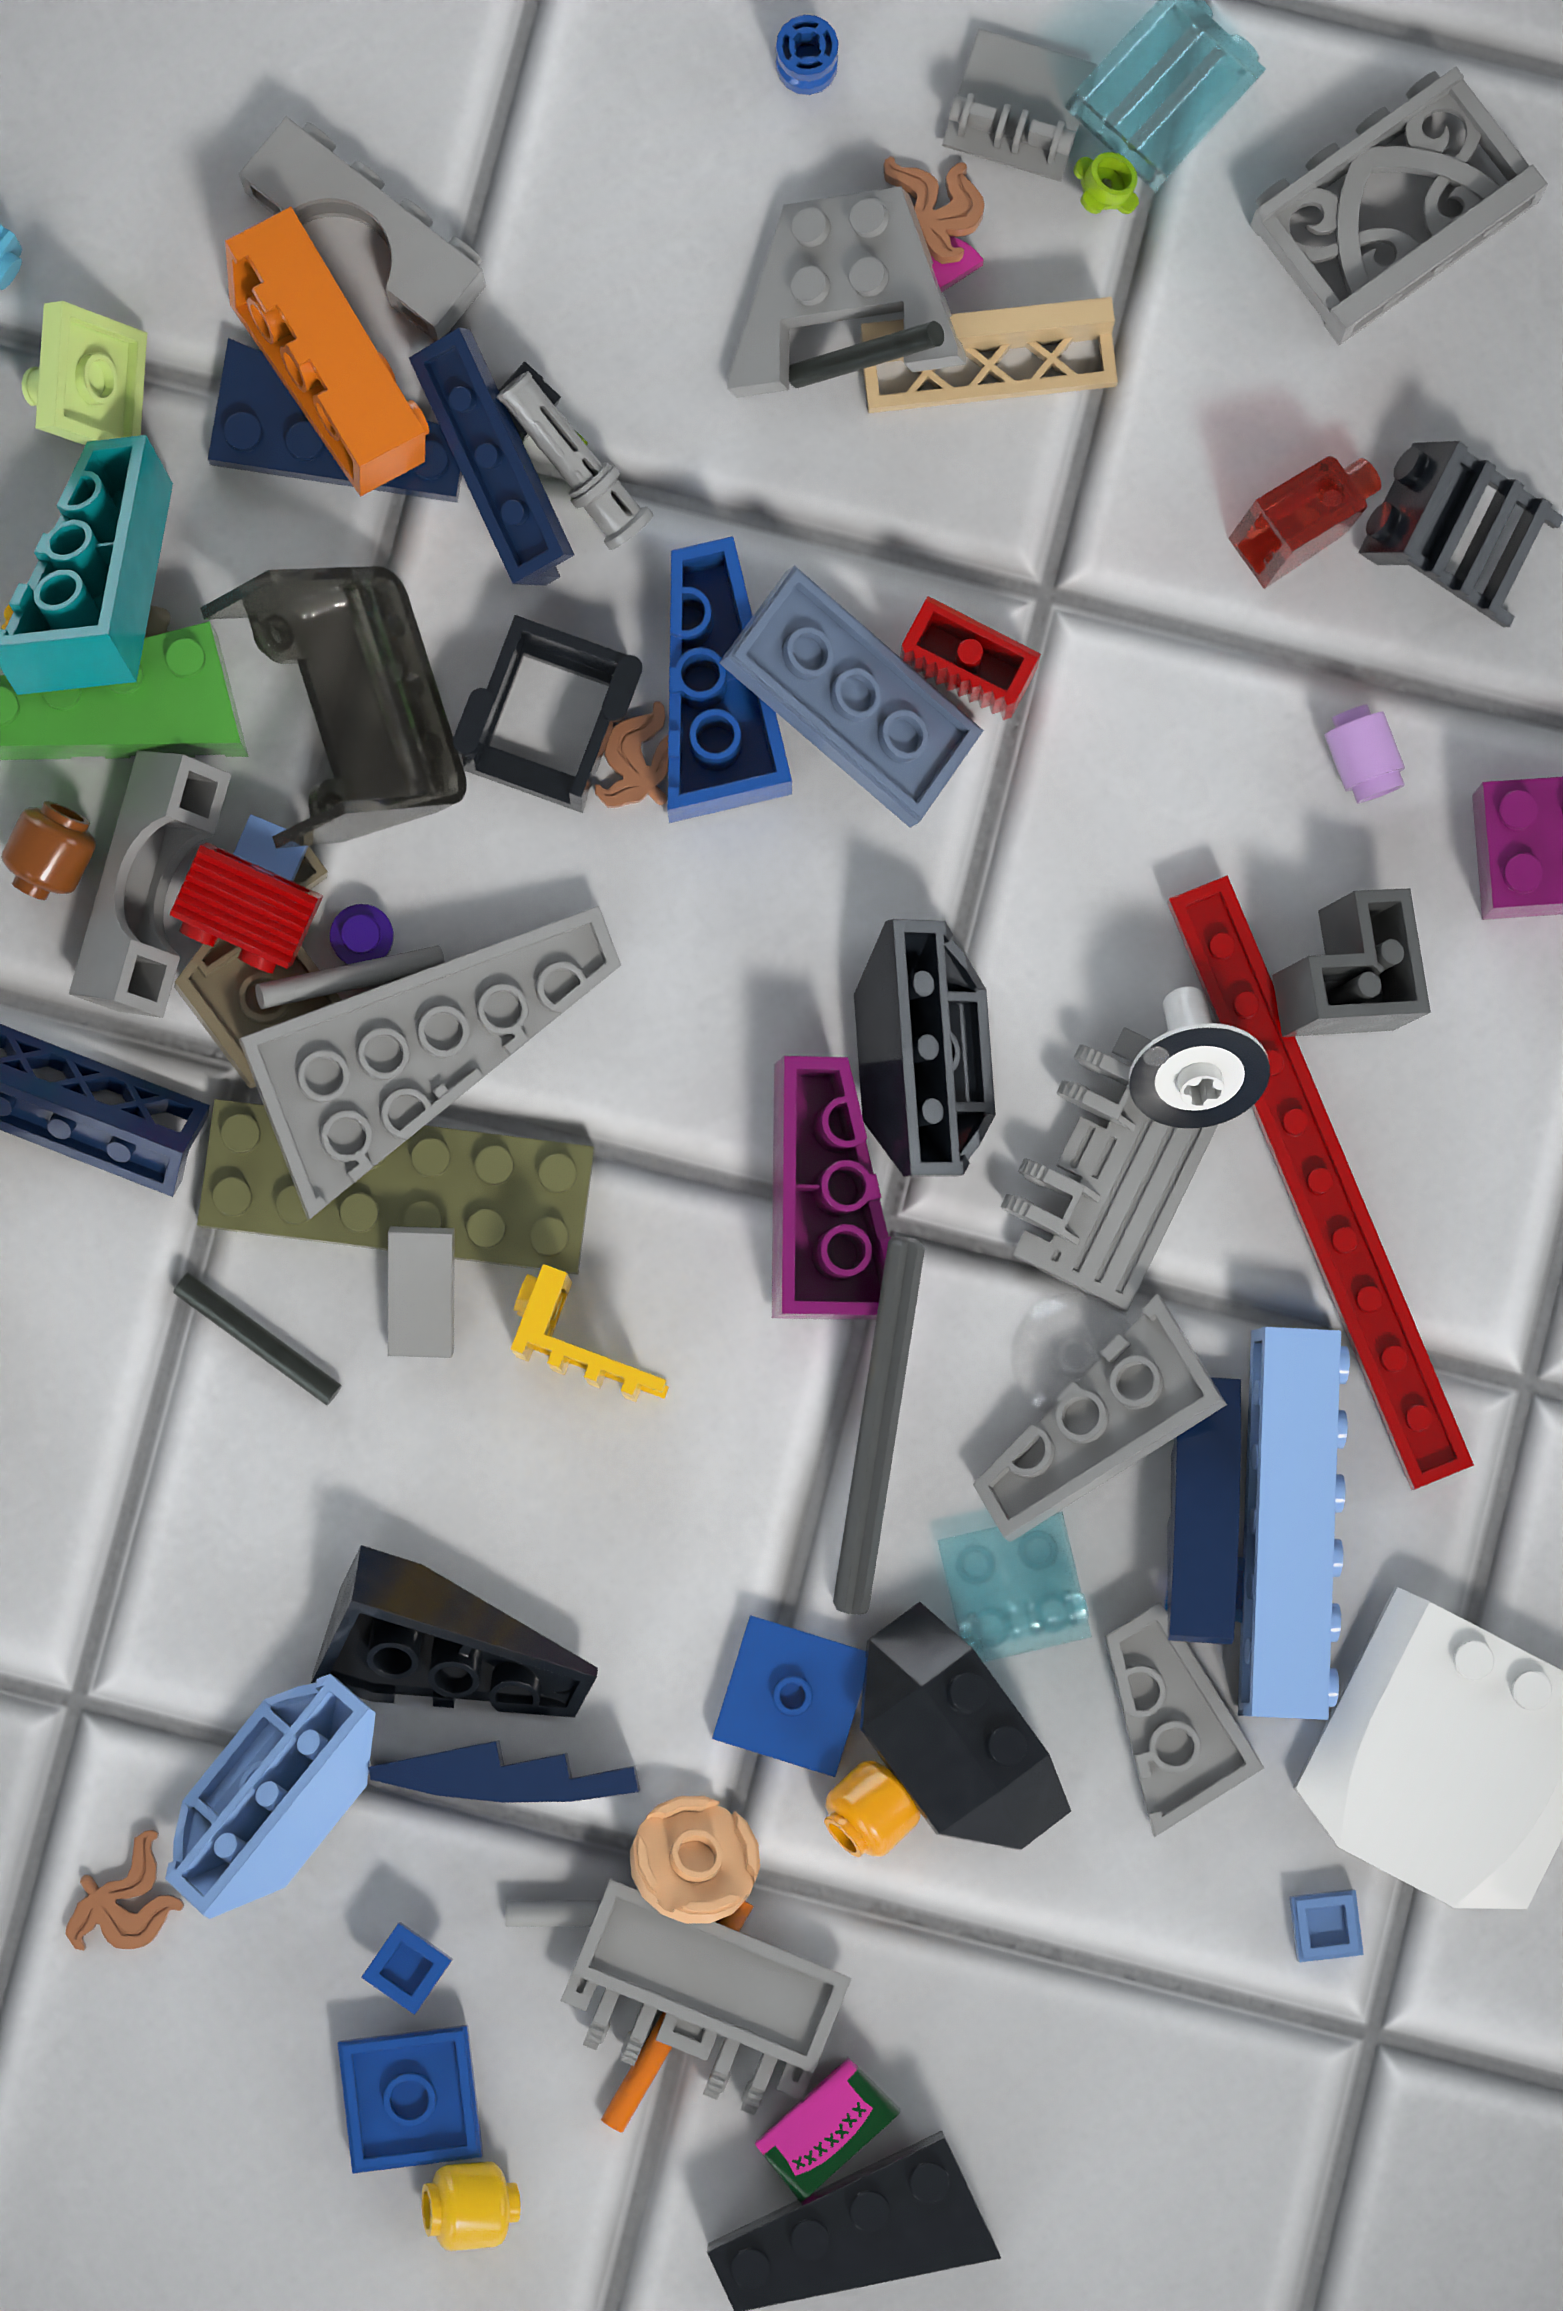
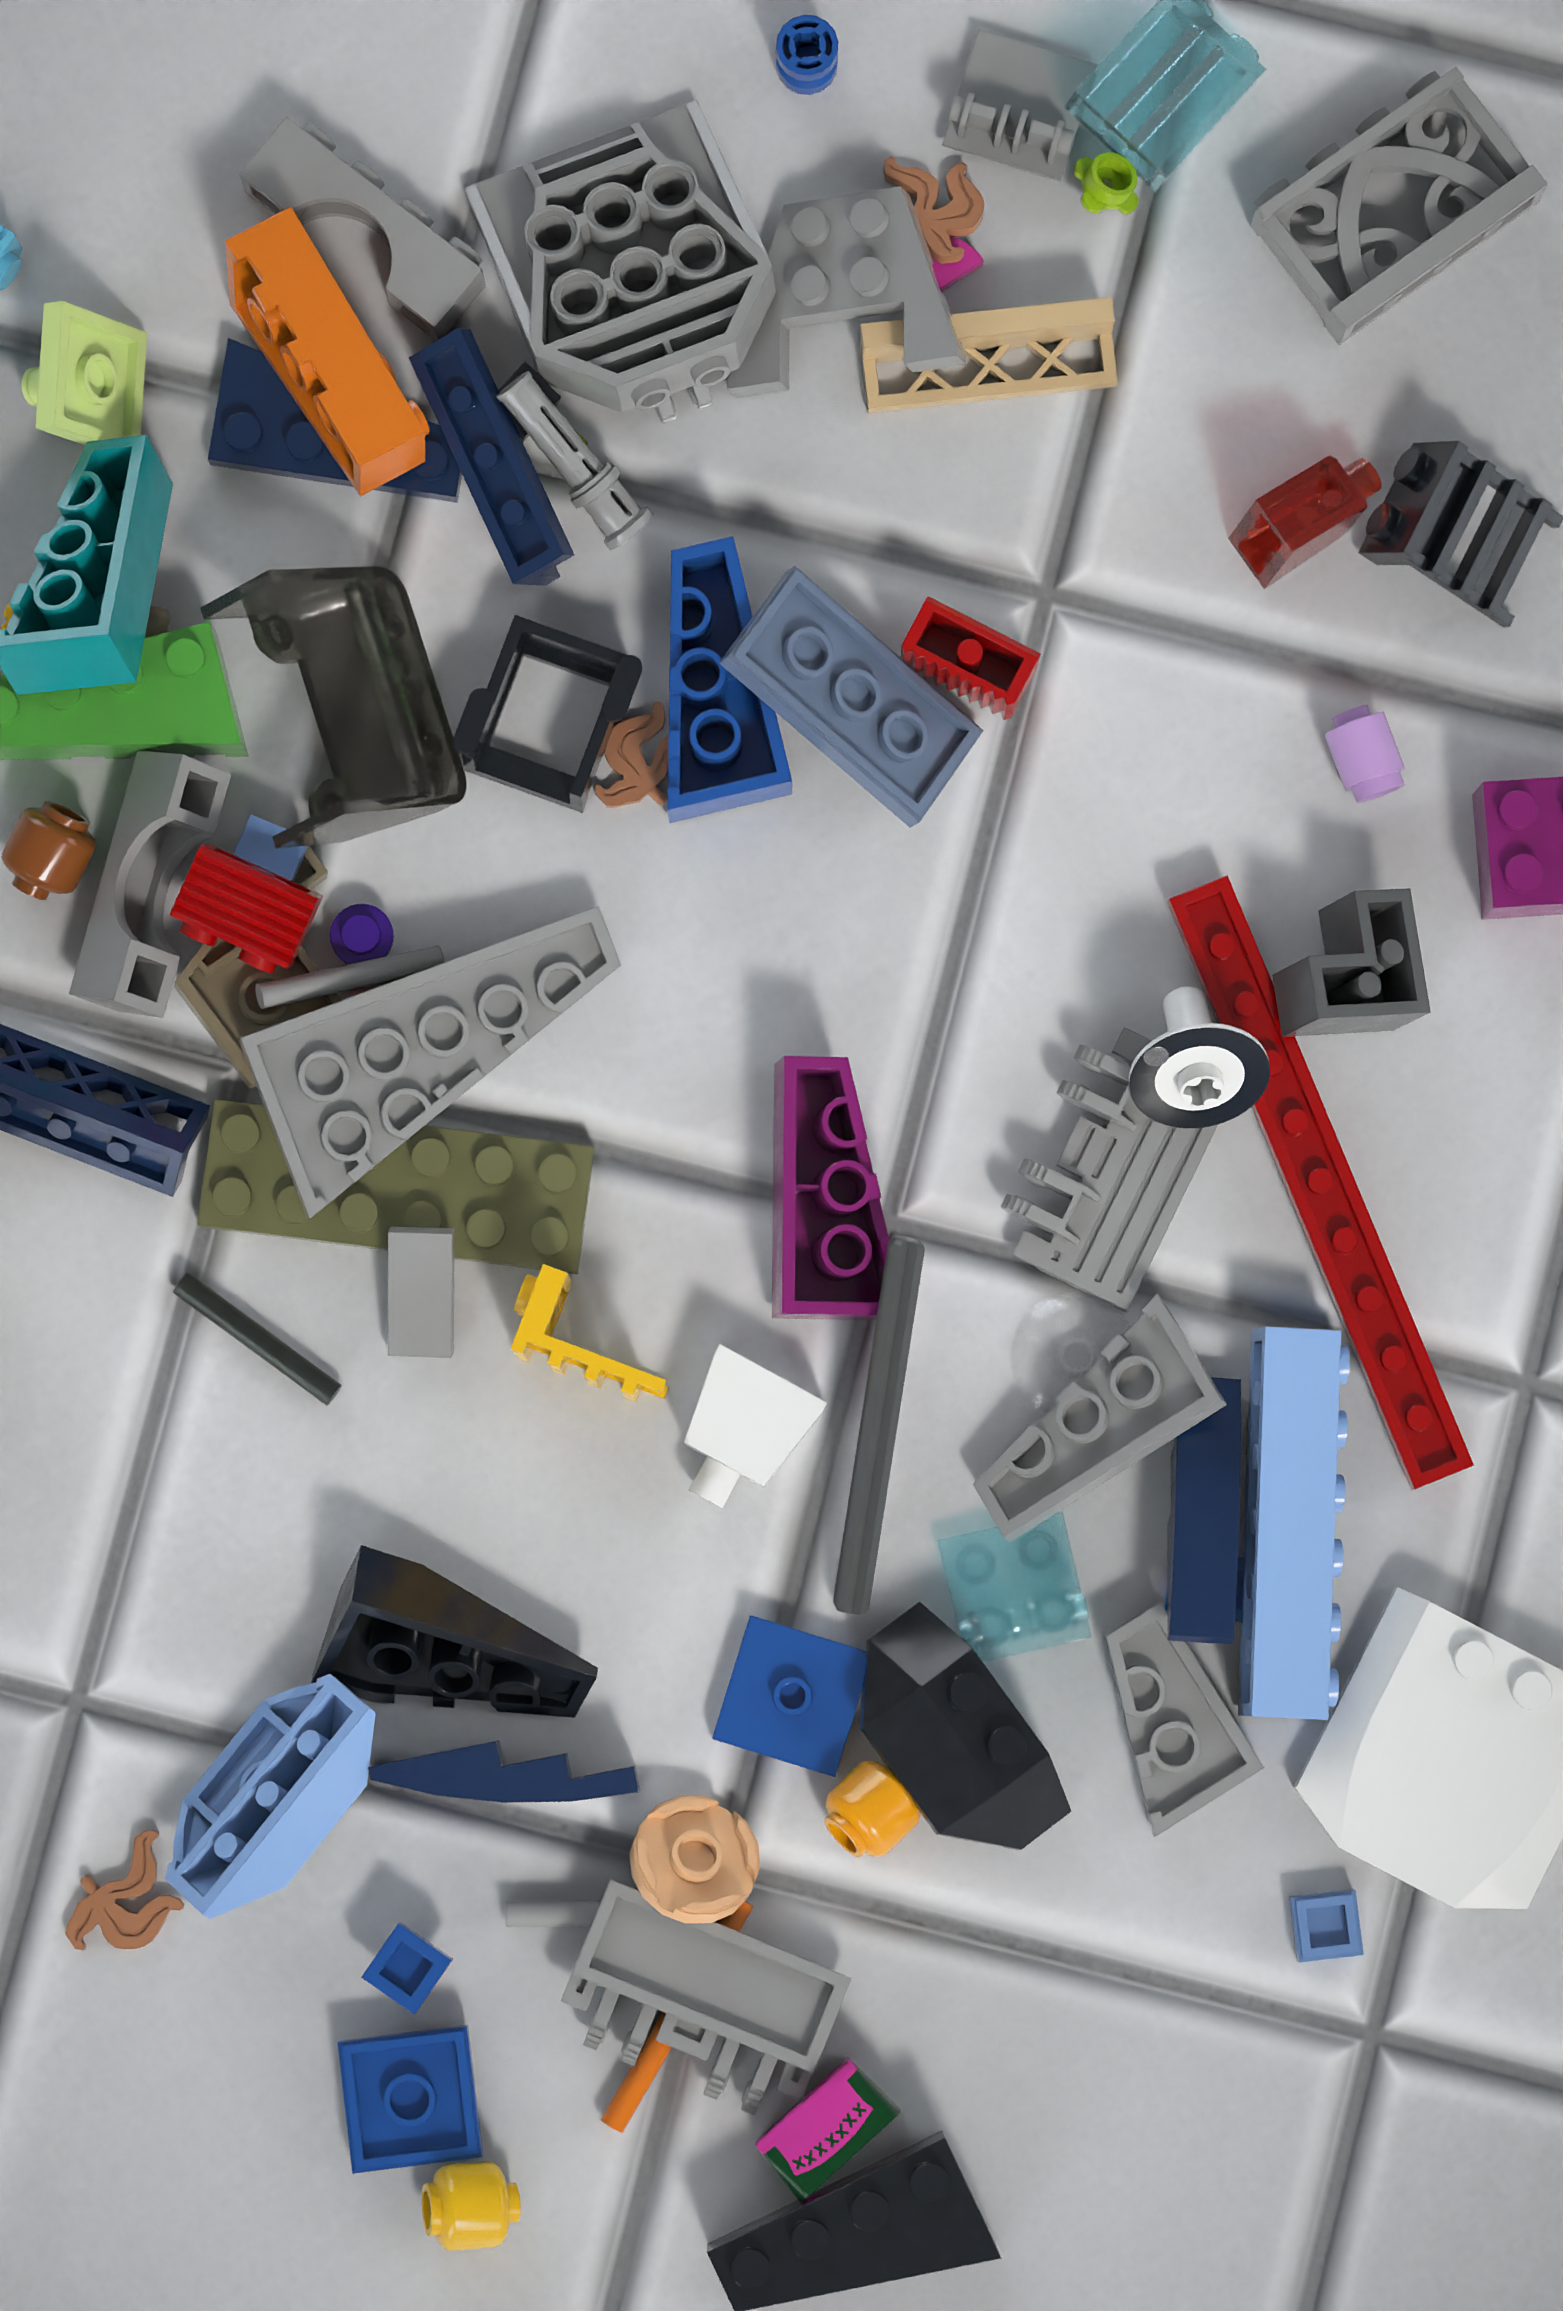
pearl dark grey bar [789,321,944,388] -> none
black wedge [854,919,996,1177] -> none
none -> light grey hinge [464,100,776,424]
none -> white torso [684,1344,827,1508]

